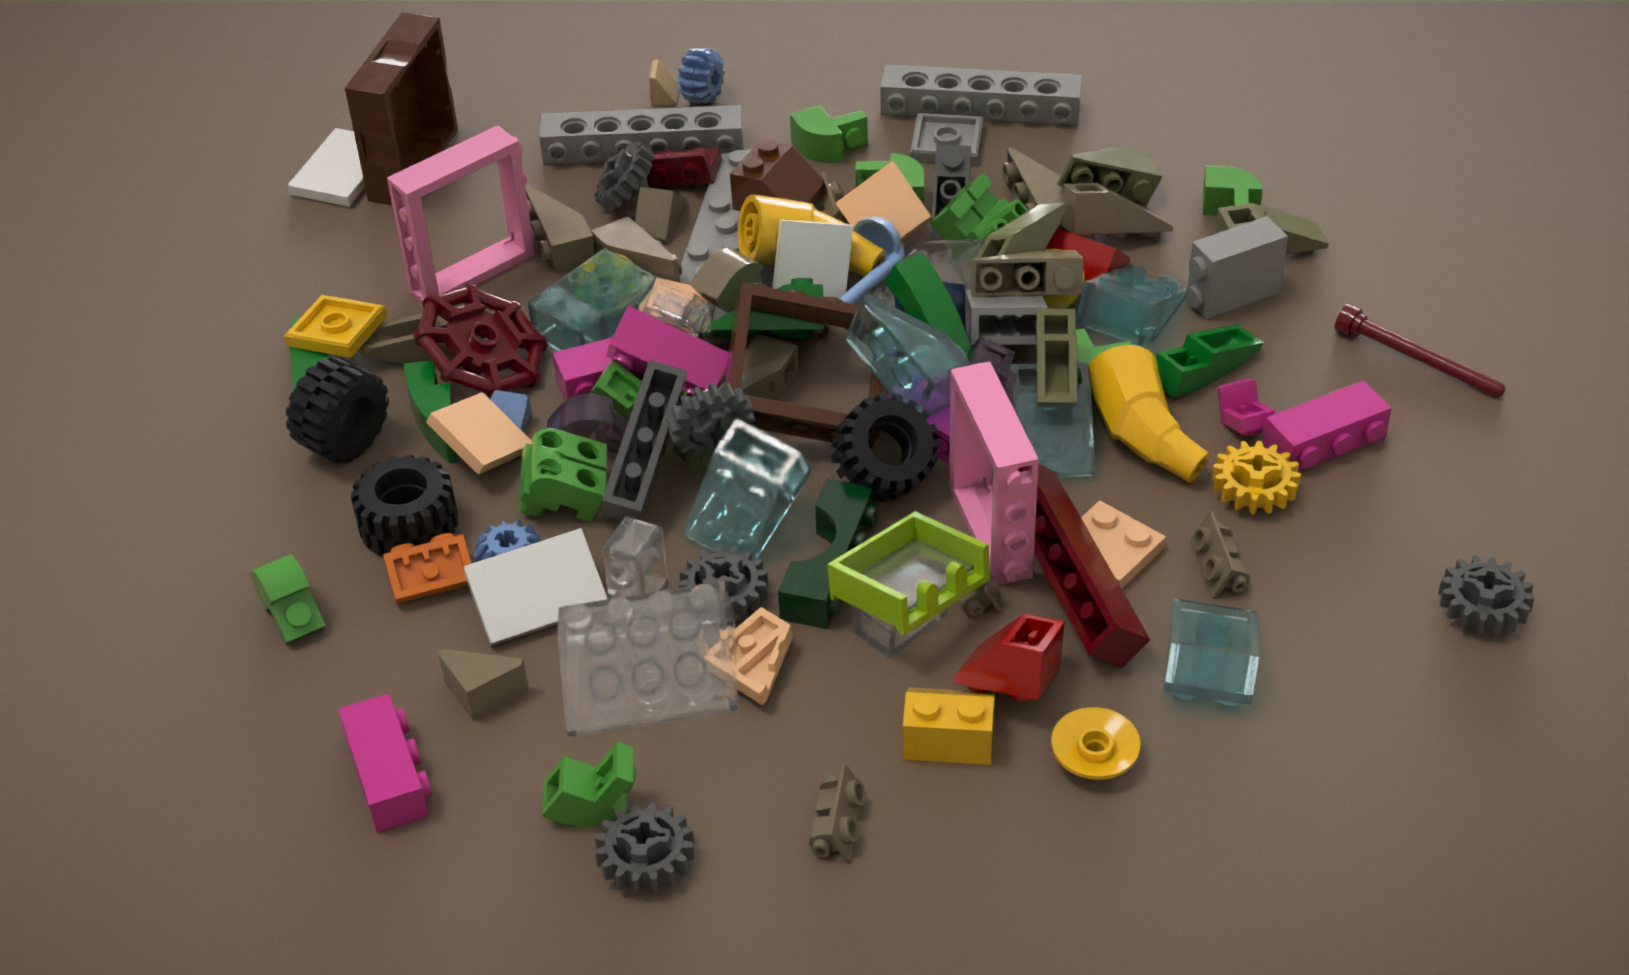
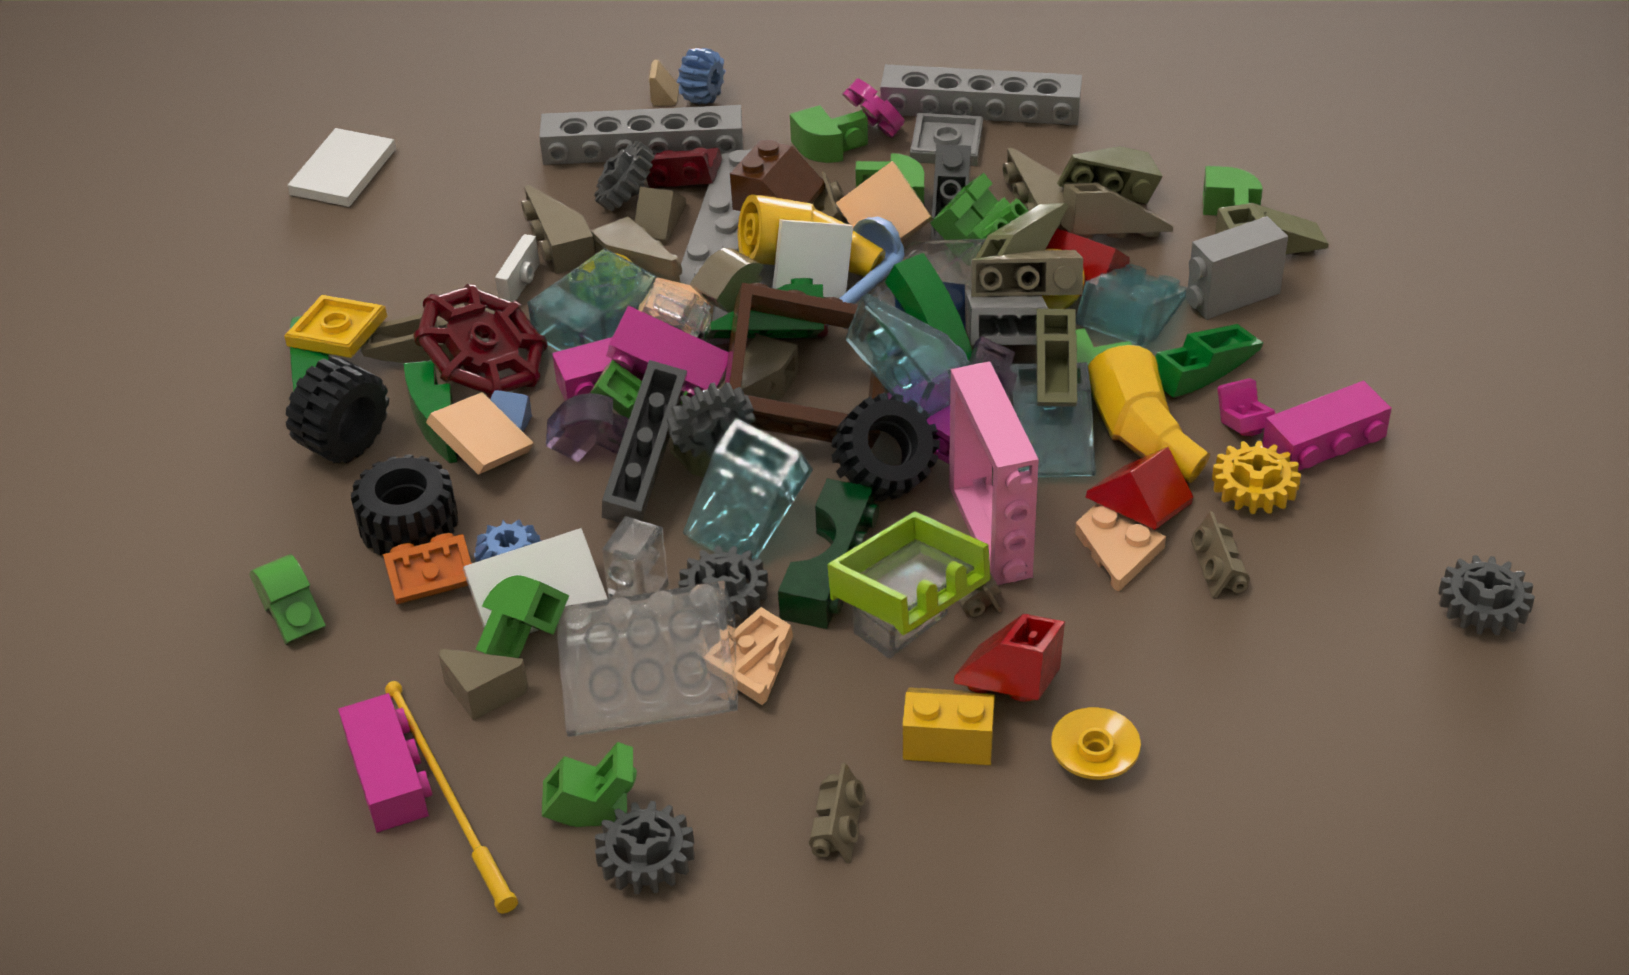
reddish brown tile [345,12,458,205] -> none
bright pink window [387,125,535,304] -> none
bright green hips [519,428,607,522] -> none
dark red brick [1018,464,1151,668] -> none
clear light blue slope [1163,598,1260,707] -> none
dark red piece [1334,303,1505,397] -> none
none -> yellow piece [385,681,518,914]
none -> bright green brick [475,575,570,658]
none -> white plate [495,234,540,302]
none -> dark pink plate [842,78,905,138]
none -> red slope [1085,447,1194,530]

